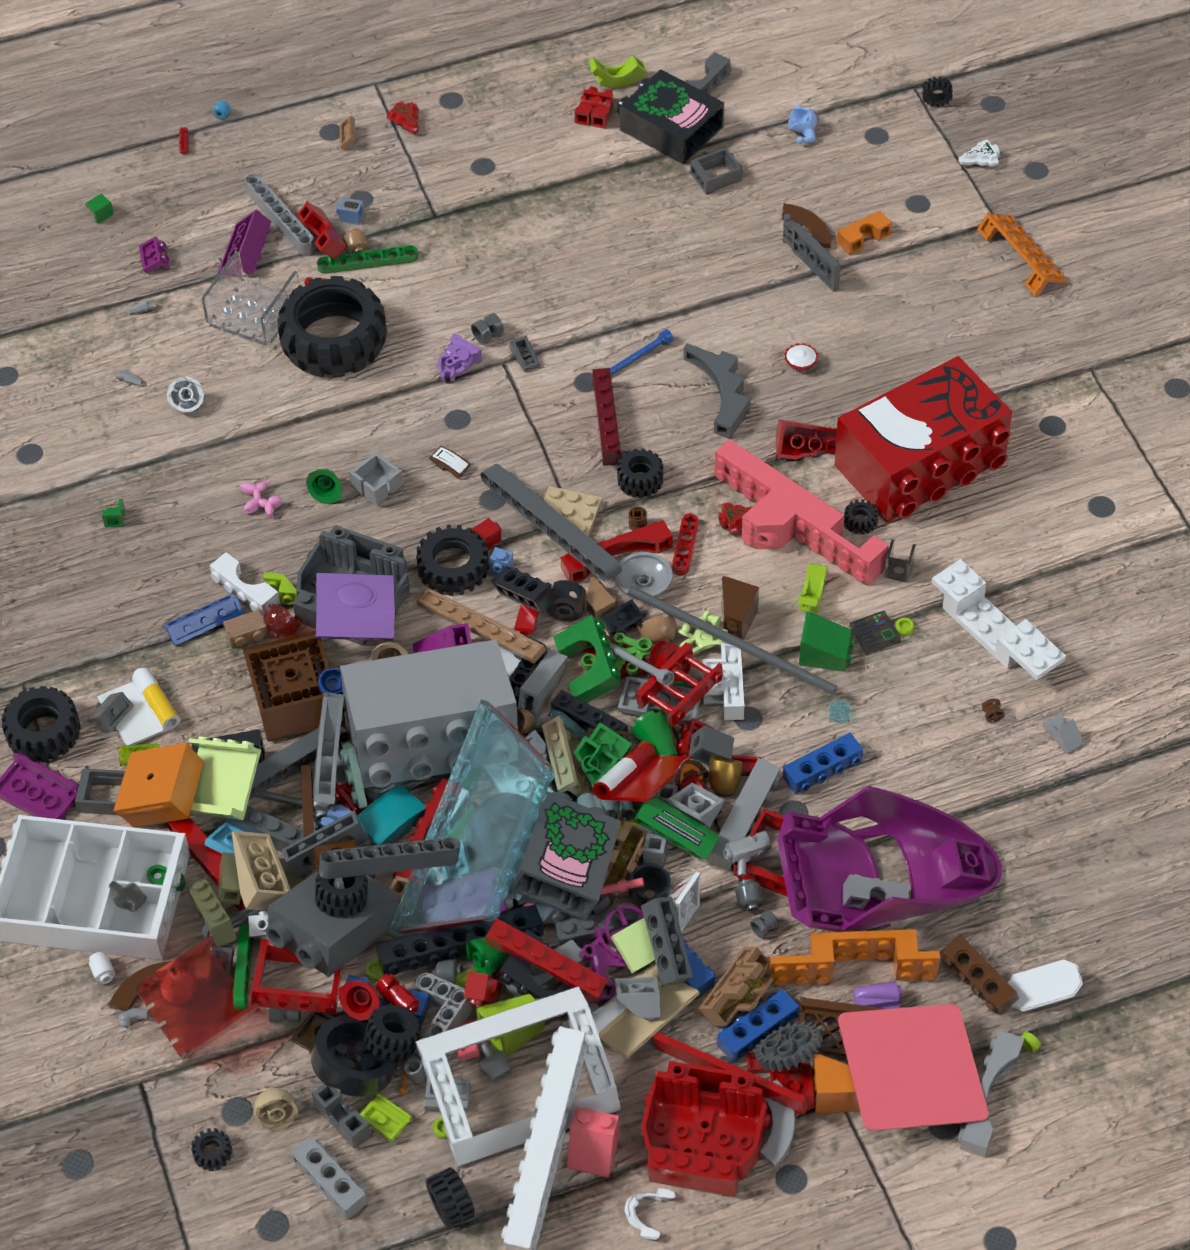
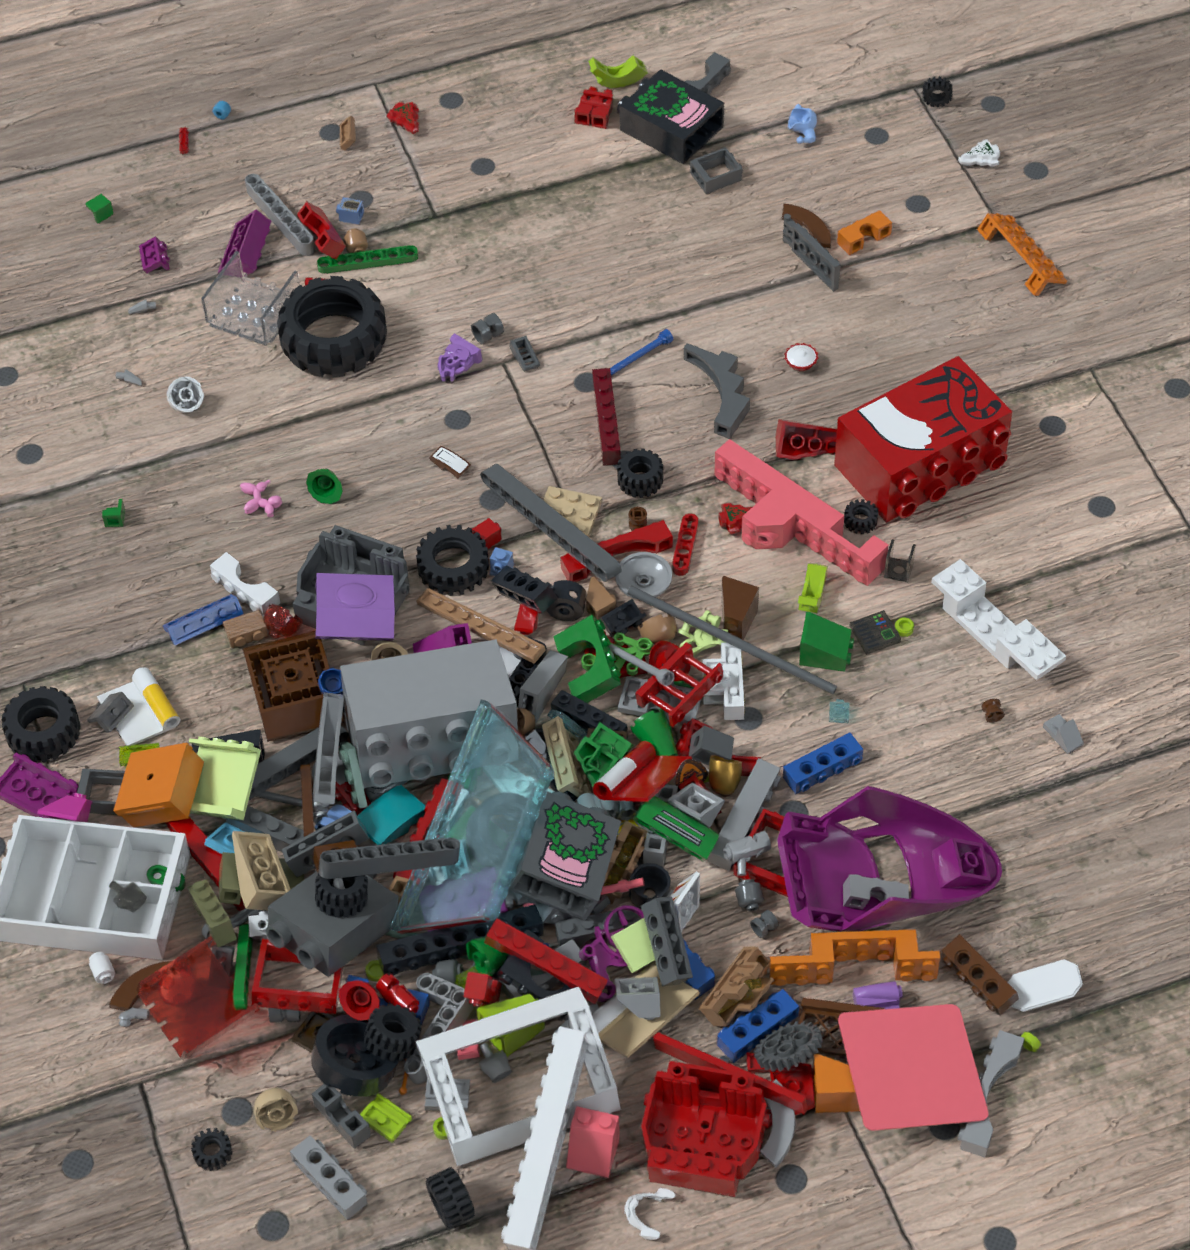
lime slope [263,572,297,605] -> none
light grey piece [349,452,403,506] -> none
none -> dark pink slope [37,793,92,822]

